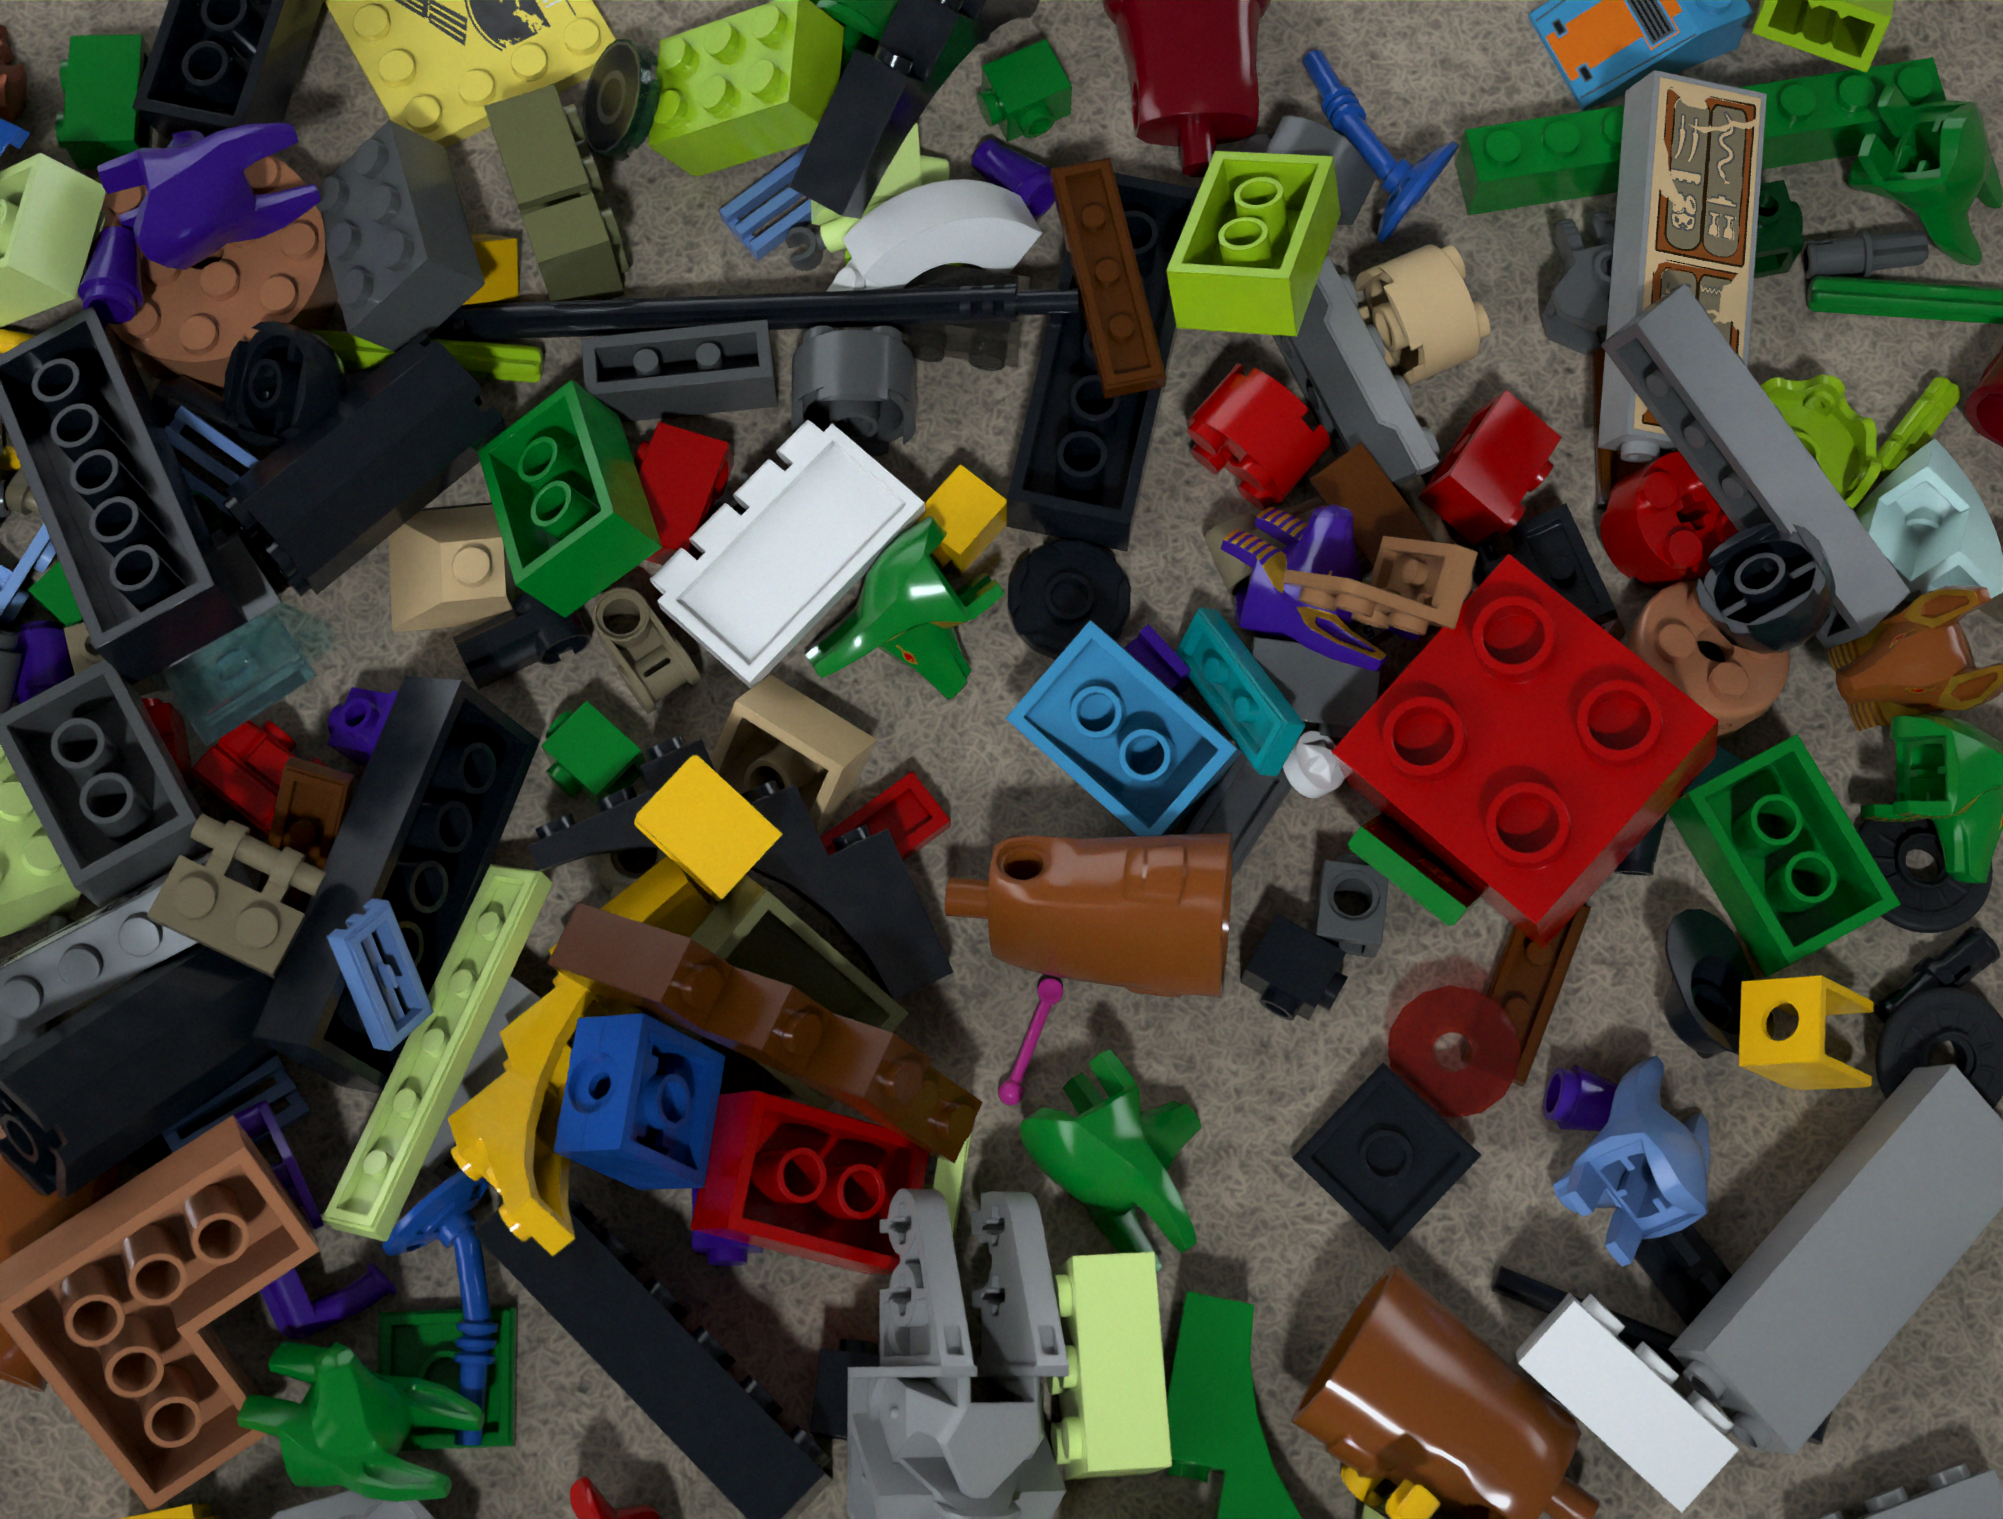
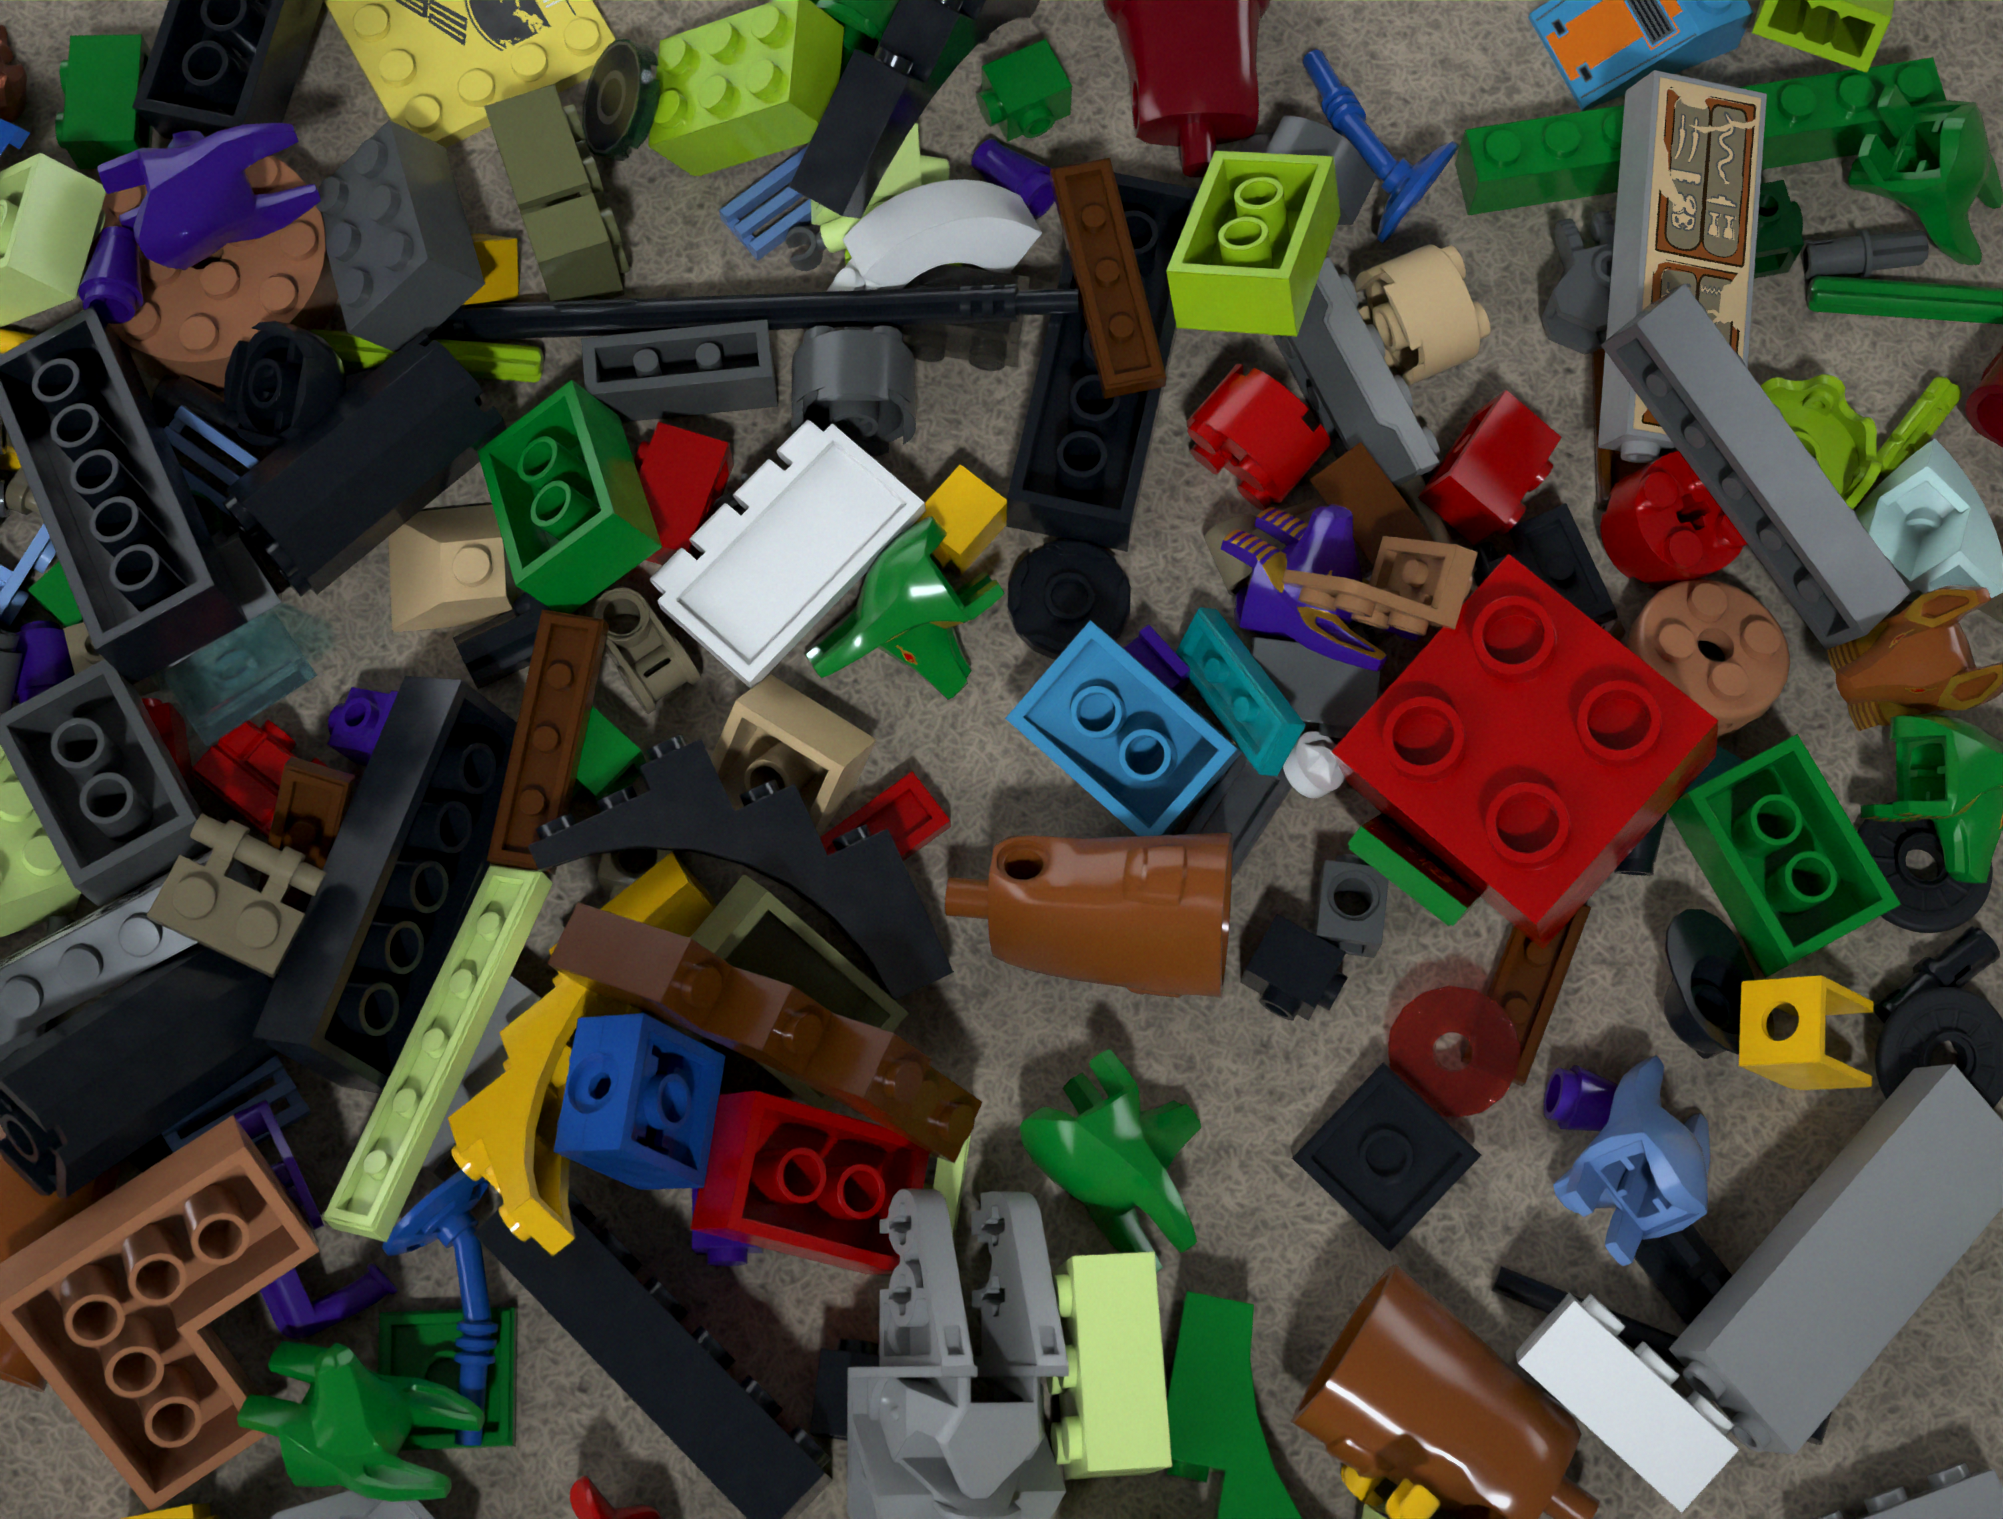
medium blue tile [327,898,434,1051] -> none
yellow piece [634,755,782,902] -> none
dark pink hinge [998,978,1063,1106] -> none
black cylinder [1696,523,1836,654] -> none
none -> reddish brown tile [487,609,609,875]

